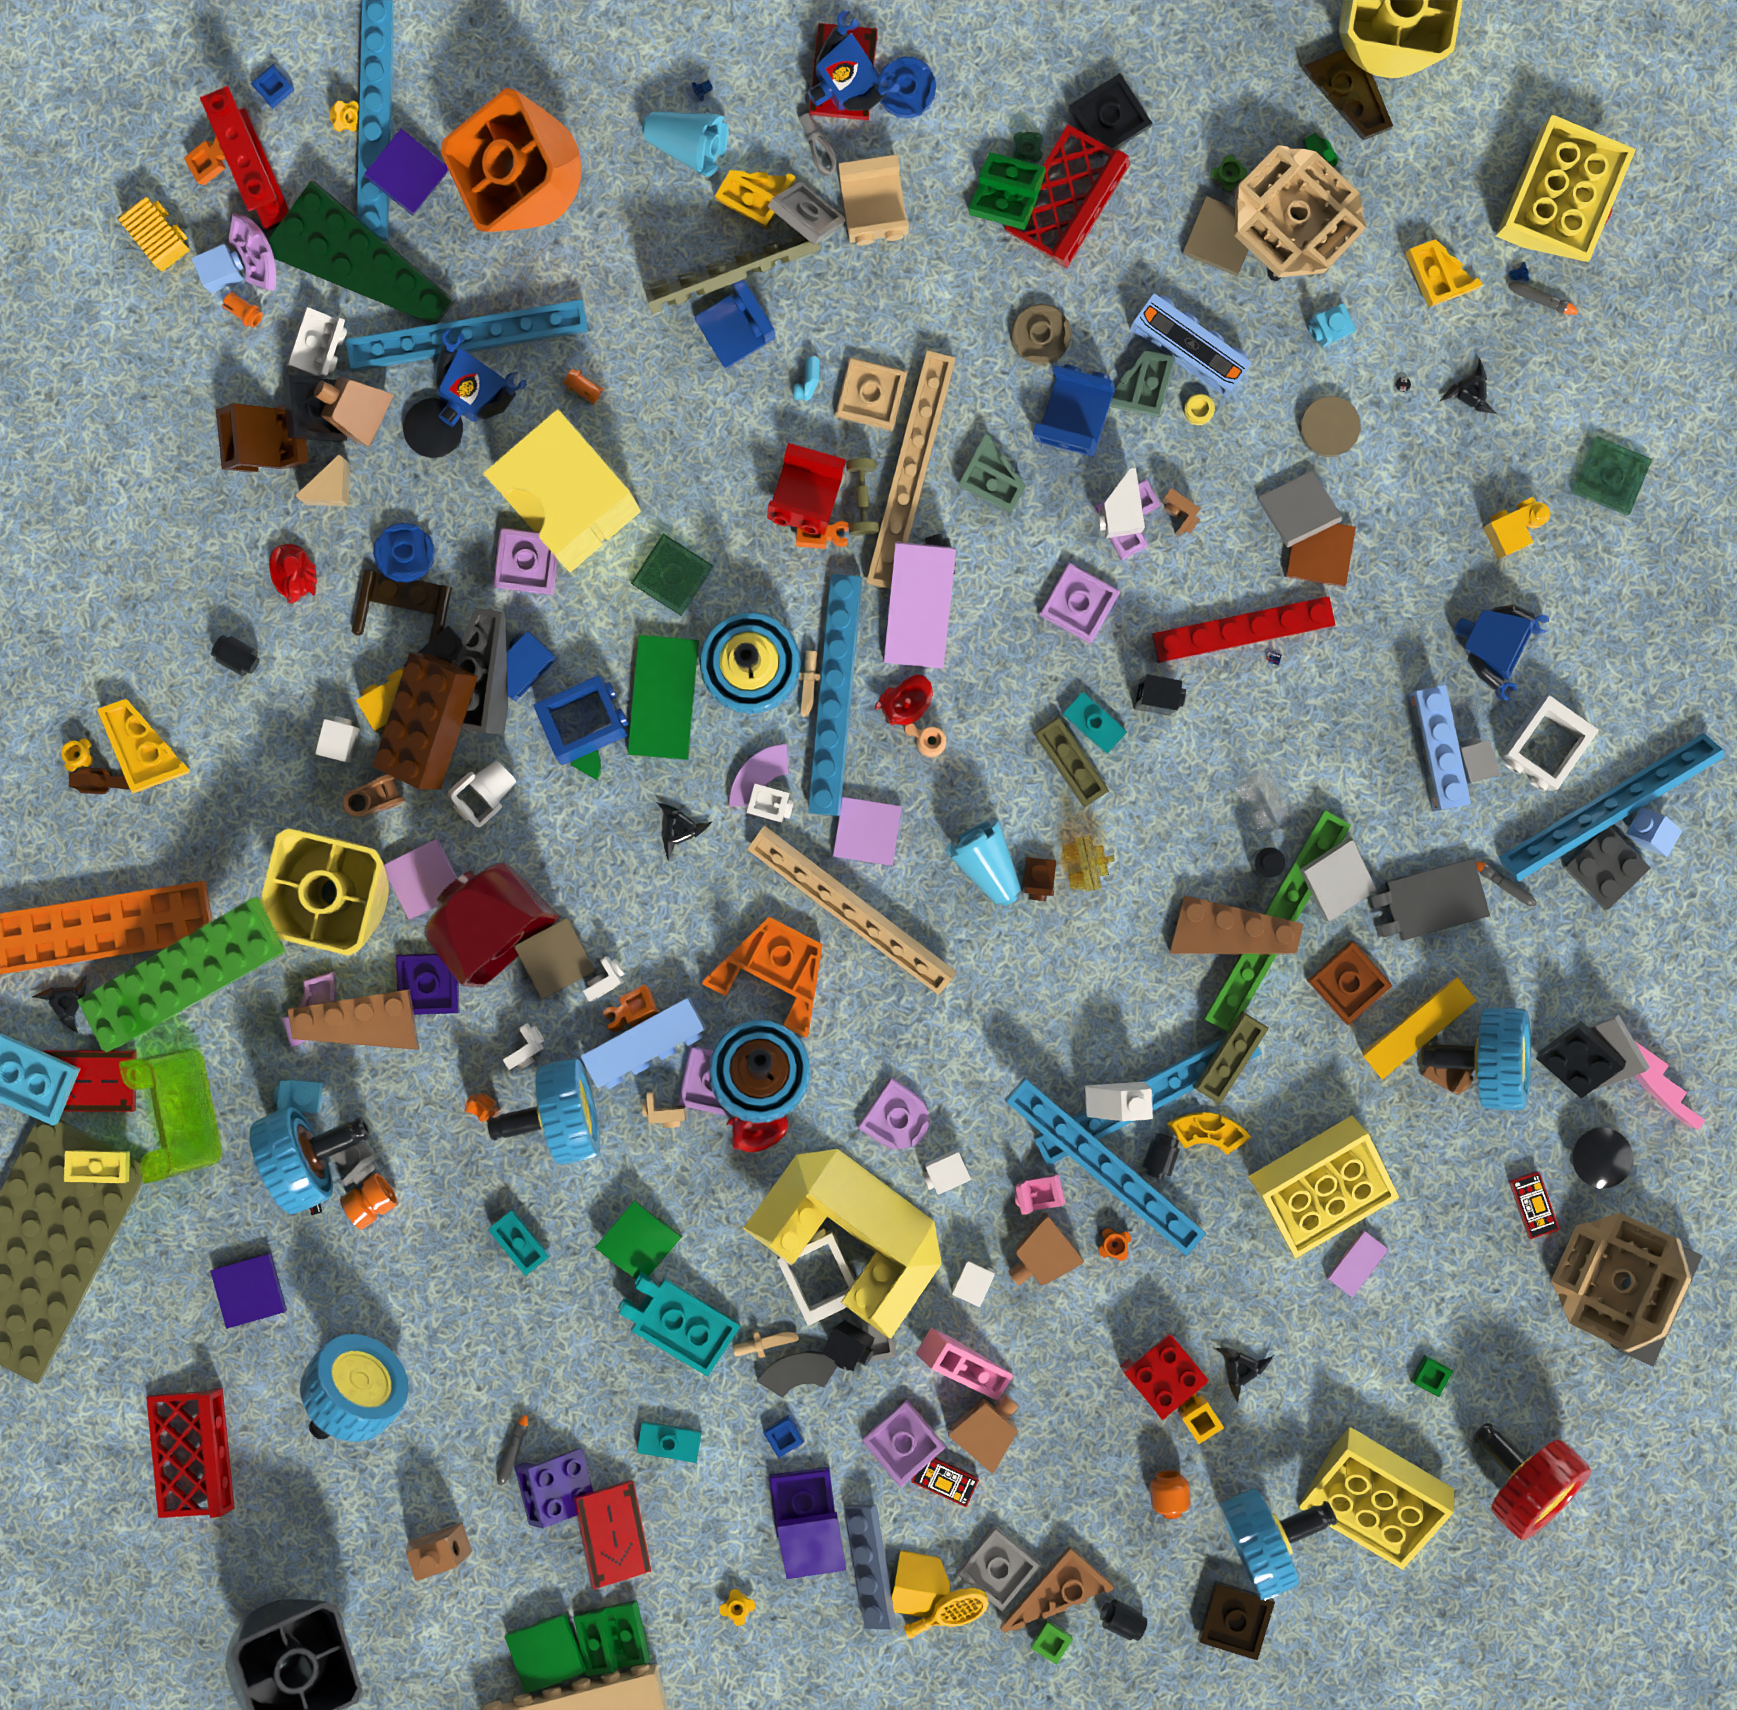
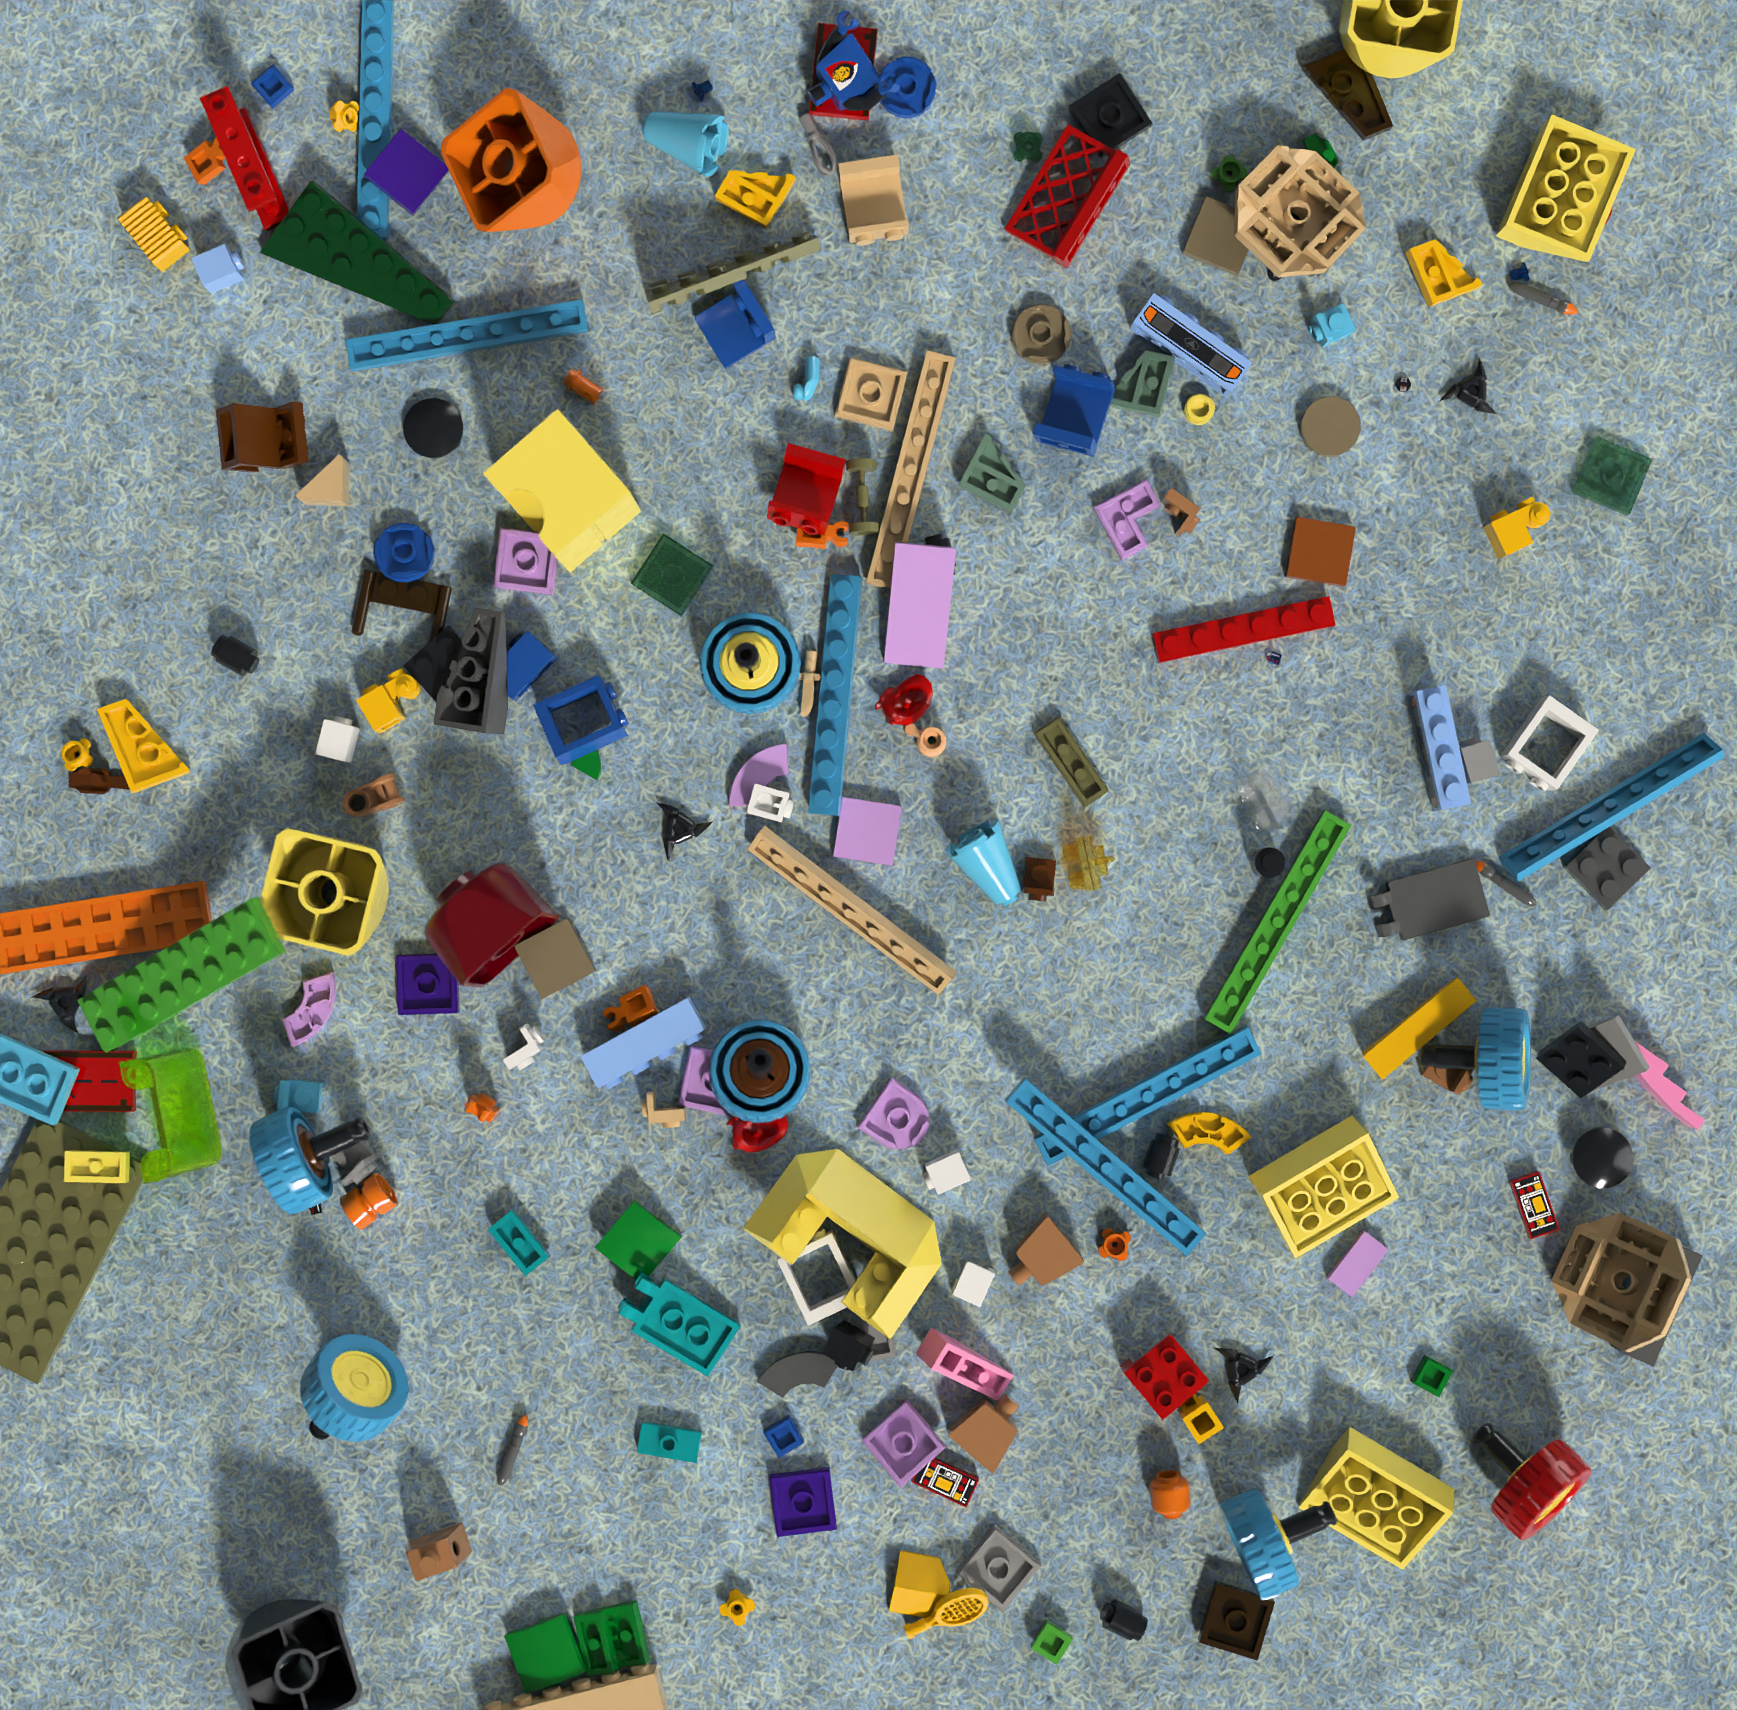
red fence [146,1388,235,1518] -> none
dark purple tile [210,1252,287,1329] -> none
orange pin [222,292,263,328] -> none
lavender tile [228,213,276,290] -> none
red hat [269,544,318,604] -> none
black plate [282,375,347,442] -> none
white bracket [286,307,347,378] -> none
medium nougat wing [288,989,419,1050] -> none
torso [314,377,394,447] -> none
reddish brown brick [373,652,478,790] -> none
lavender tile [384,839,457,920] -> none
torso [435,328,527,427] -> none
white piece [448,760,516,827] -> none
dark azure wheel [487,1059,600,1165] -> none
dark purple bracket [514,1449,593,1529] -> none
red tile [573,1480,651,1590] -> none
white bracket [583,957,624,1002] -> none
green tile [628,635,699,760] -> none
orange wing [702,916,823,1038] -> none
tan piece [732,1331,799,1358] -> none
light grey tile [768,181,846,245] -> none
dark purple tile [777,1512,846,1579] -> none
sand blue plate [845,1505,896,1630] -> none
green slope [968,152,1046,230] -> none
medium nougat wing [1000,1545,1114,1633] -> none
bright pink bracket [1015,1174,1066,1215] -> none
lavender tile [1039,562,1121,644] -> none
teal plate [1062,692,1127,755] -> none
white slope [1084,1082,1153,1121] -> none
white slope [1097,468,1145,538] -> none
black brick [1134,674,1186,716] -> none
medium nougat wing [1170,895,1304,955] -> none
olive tile [1193,1011,1269,1104] -> none
light grey tile [1259,471,1342,548] -> none
tile [1300,838,1377,922] -> none
dark orange tile [1306,940,1393,1026] -> none
blue torso [1454,604,1549,700] -> none
light blue brick [1626,808,1682,857] -> none

